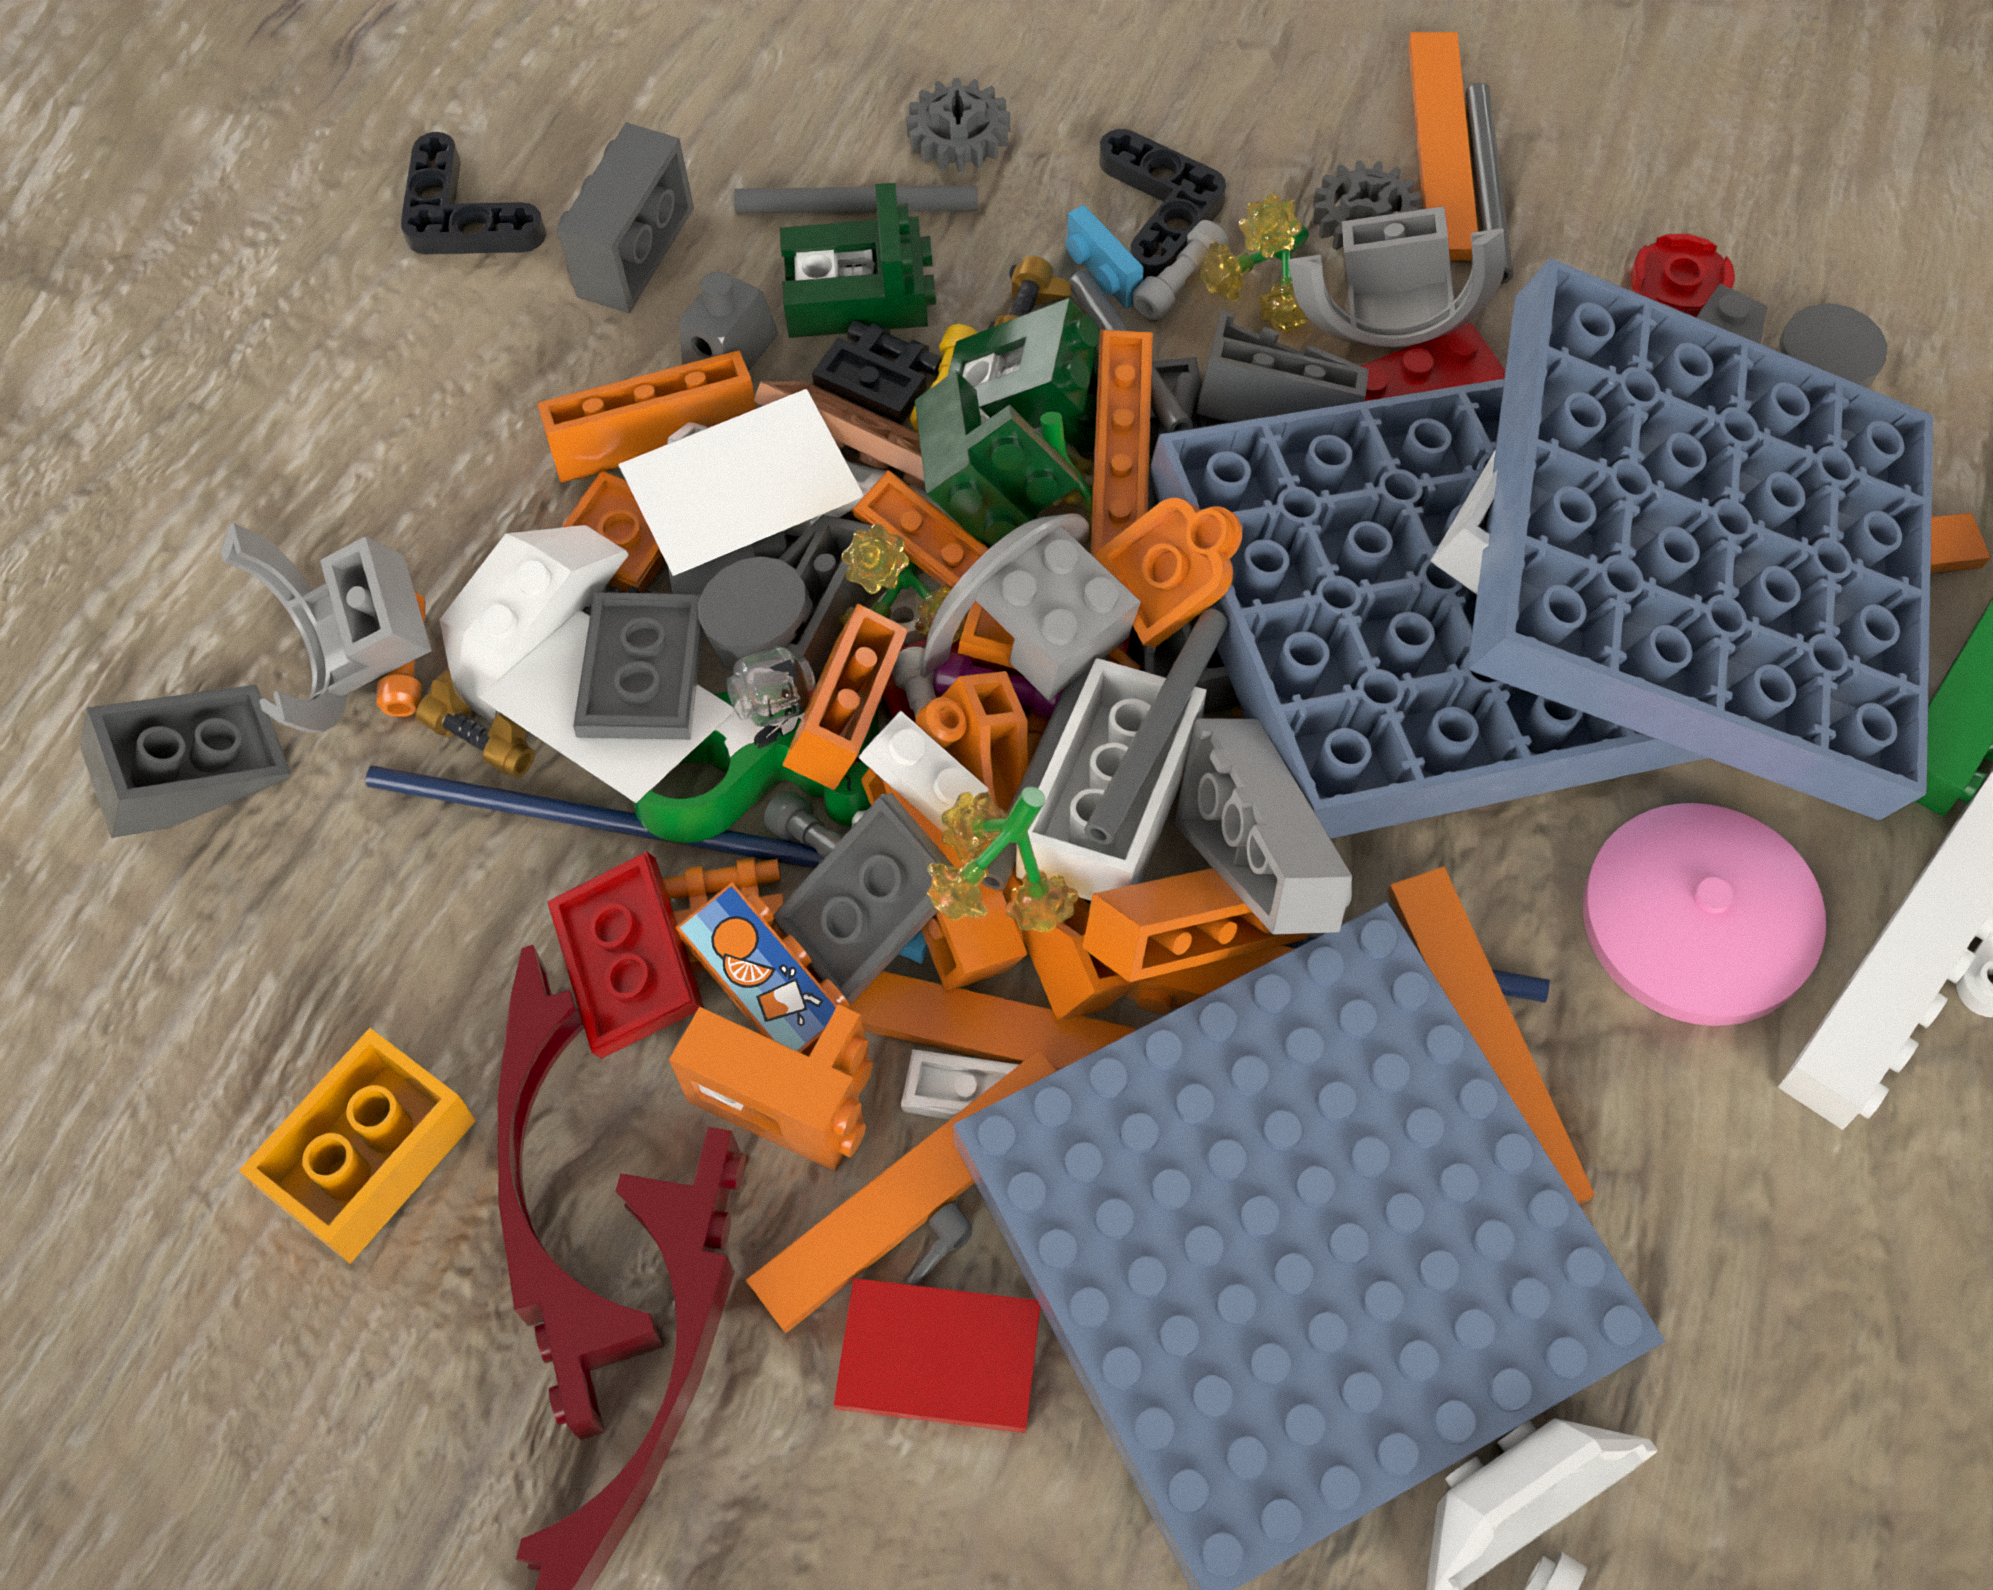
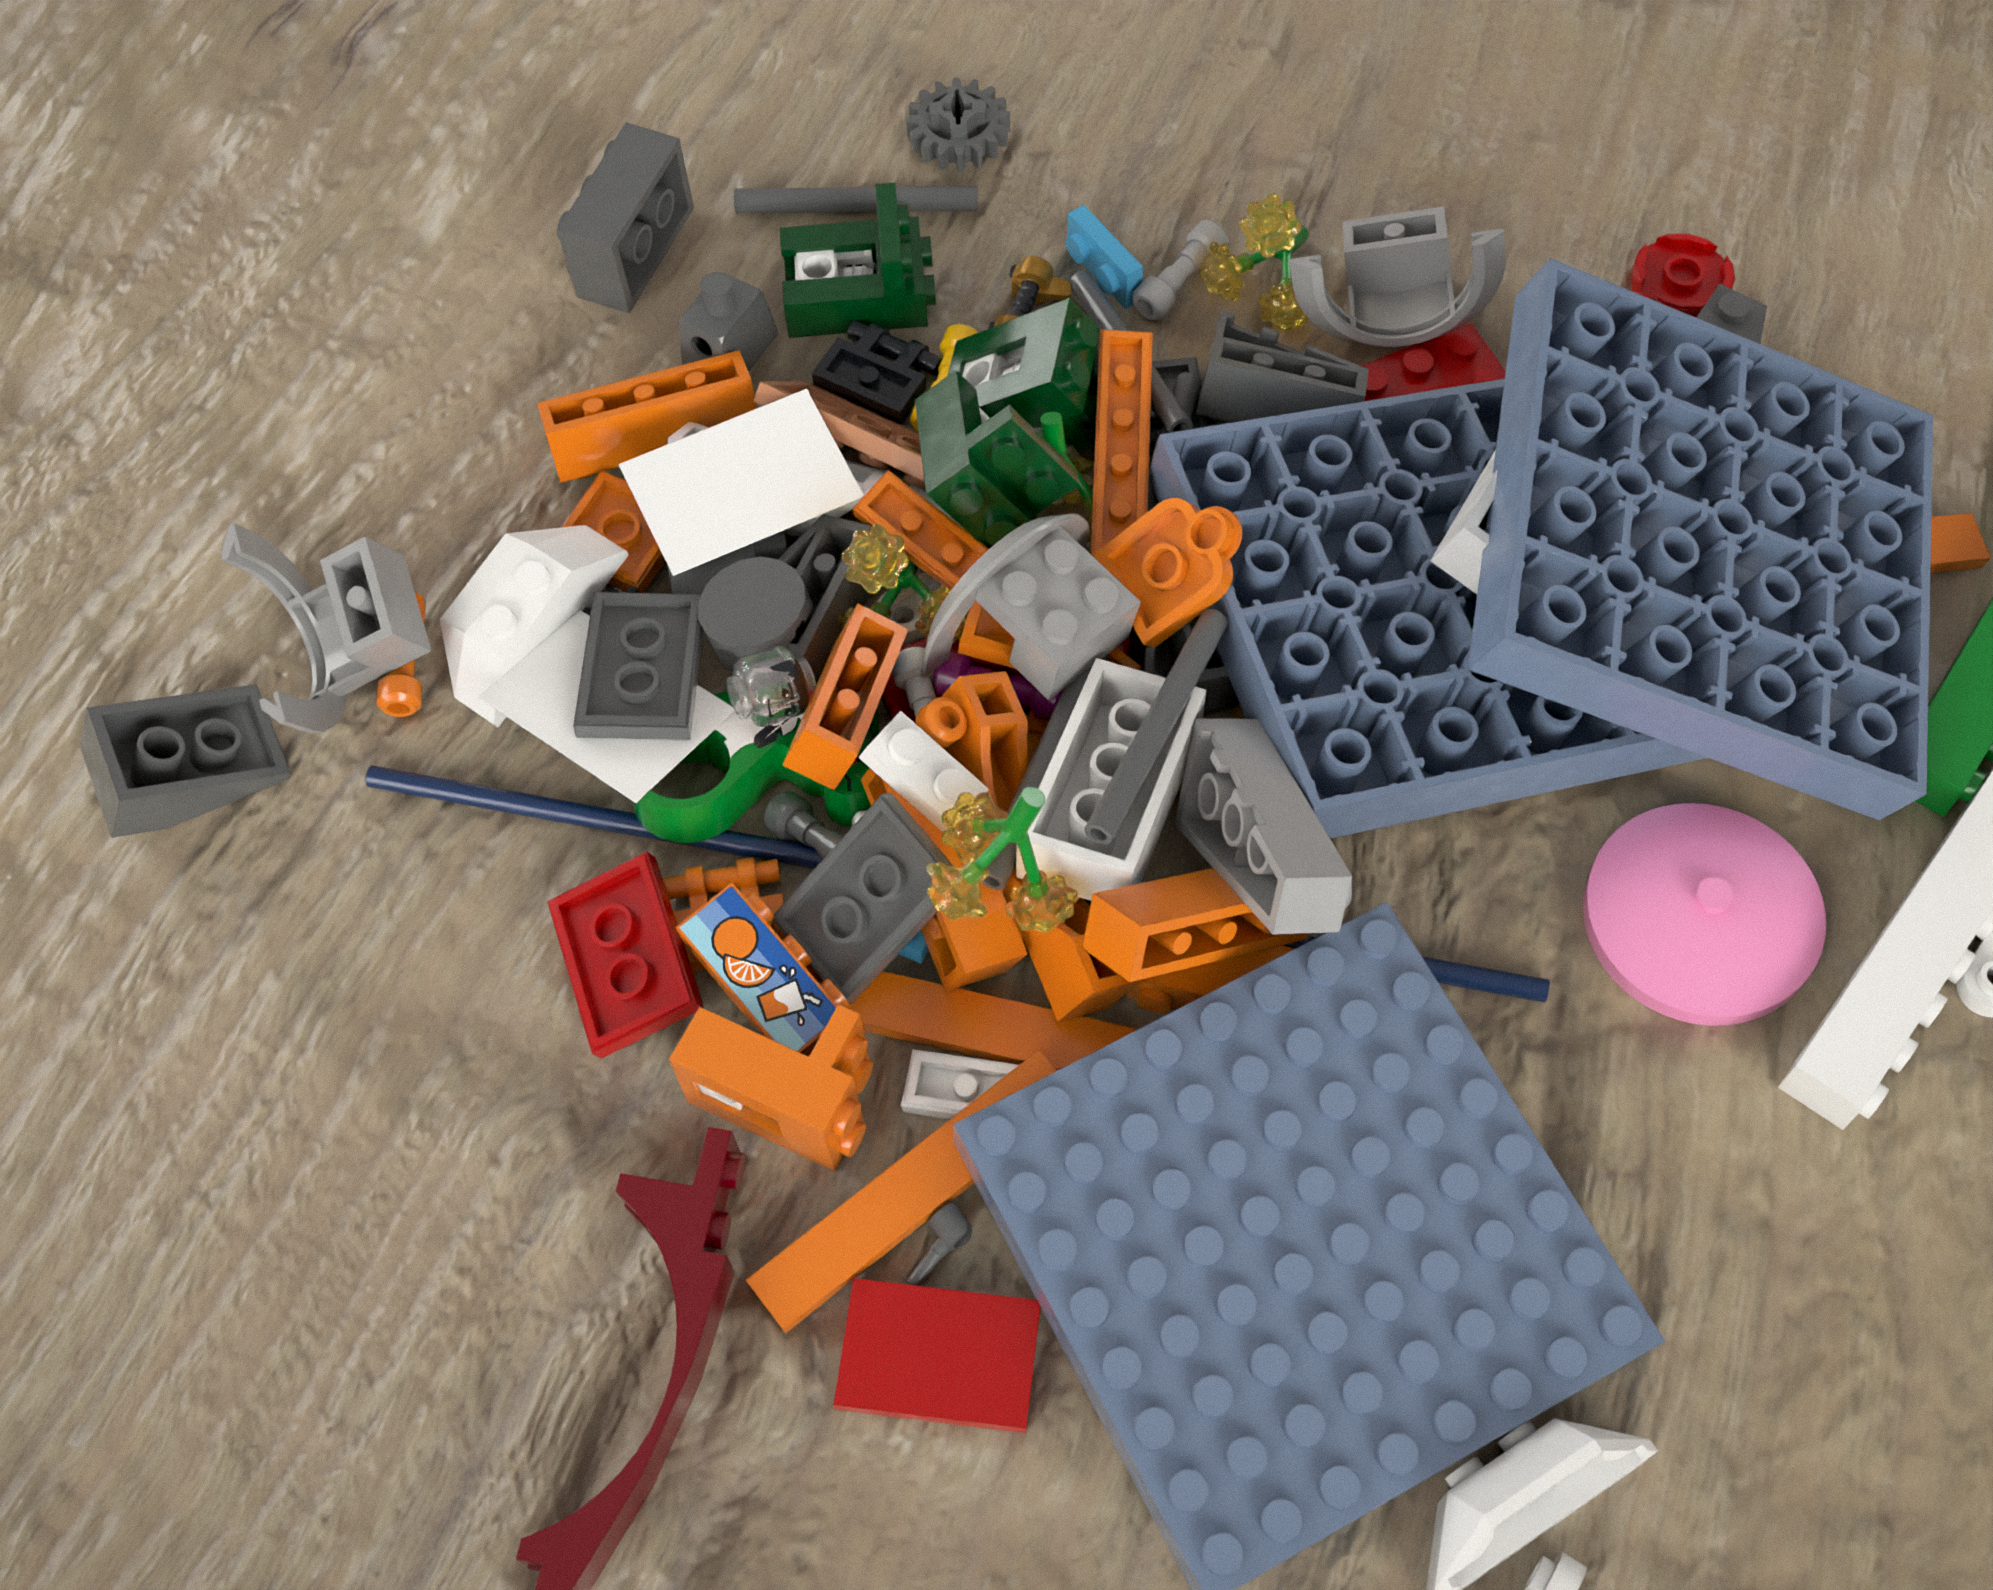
light orange brick [238,1028,477,1264] -> none
black beam [401,132,546,254] -> none
pearl gold piece [416,669,535,778] -> none
dark red slope [497,945,664,1440] -> none
black beam [1099,129,1226,280] -> none
dark grey gear [1312,160,1422,250] -> none
orange tile [1387,866,1595,1204] -> none
orange tile [1408,32,1478,261] -> none
dark grey piece [1466,82,1513,284] -> none
dark grey tile [1779,303,1887,387] -> none

